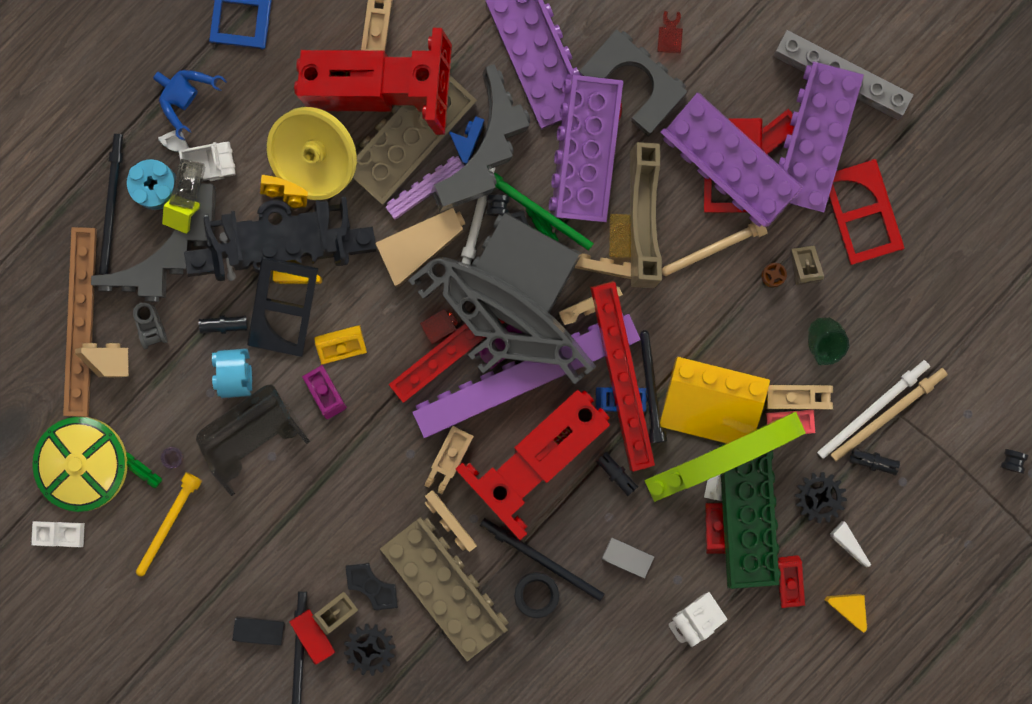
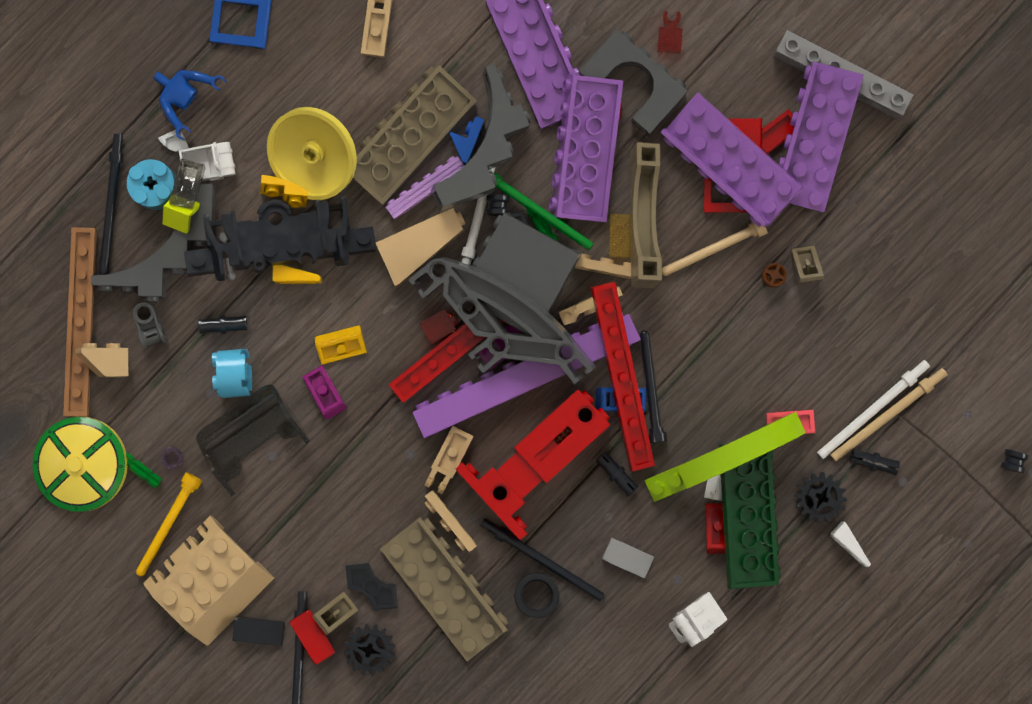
white slope [31,521,85,547] -> none
black window [247,257,318,357] -> none
red brick [294,28,452,135] -> none
yellow slope [660,357,770,444] -> none
tan plate [767,385,833,410] -> none
red slope [778,555,805,608] -> none
clear green helmet [808,317,849,365] -> none
yellow slope [824,594,867,633] -> none
red window [829,159,905,265] -> none
none -> tan slope [143,515,274,646]

